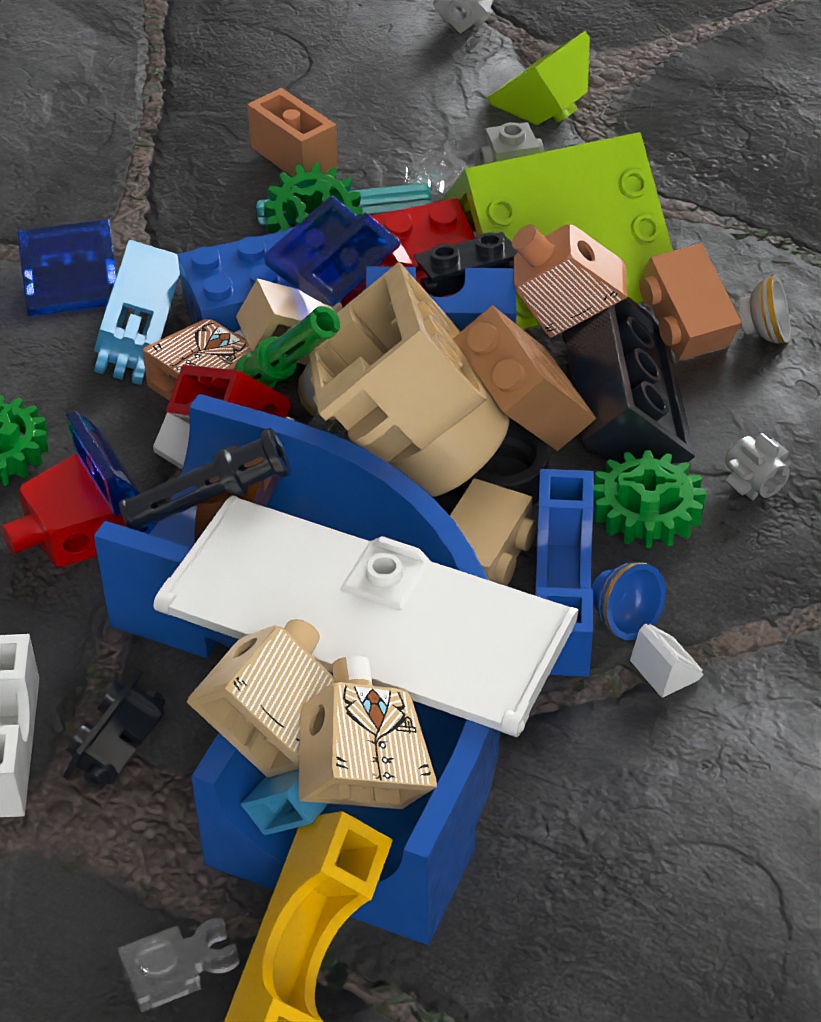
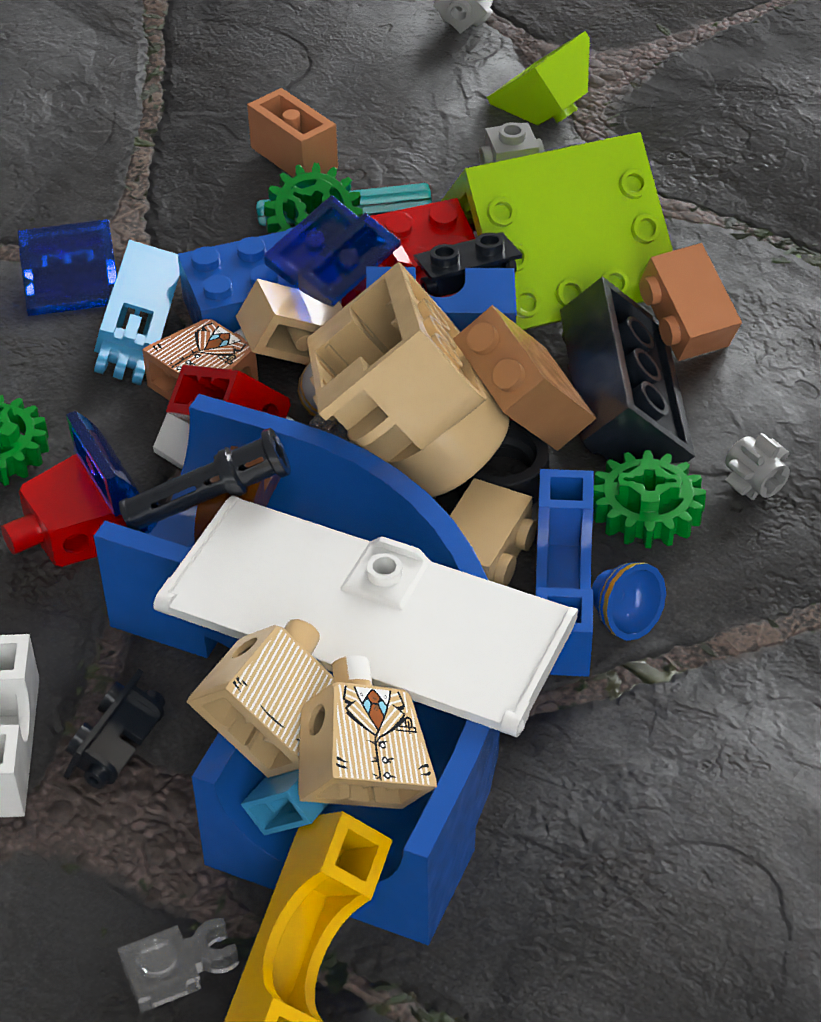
green pin [235,306,340,389] -> none
clear plate [406,139,476,196] -> none
nougat torso [512,225,627,338] -> none
white slope [630,624,704,698] -> none
light grey piece [739,275,791,344] -> none

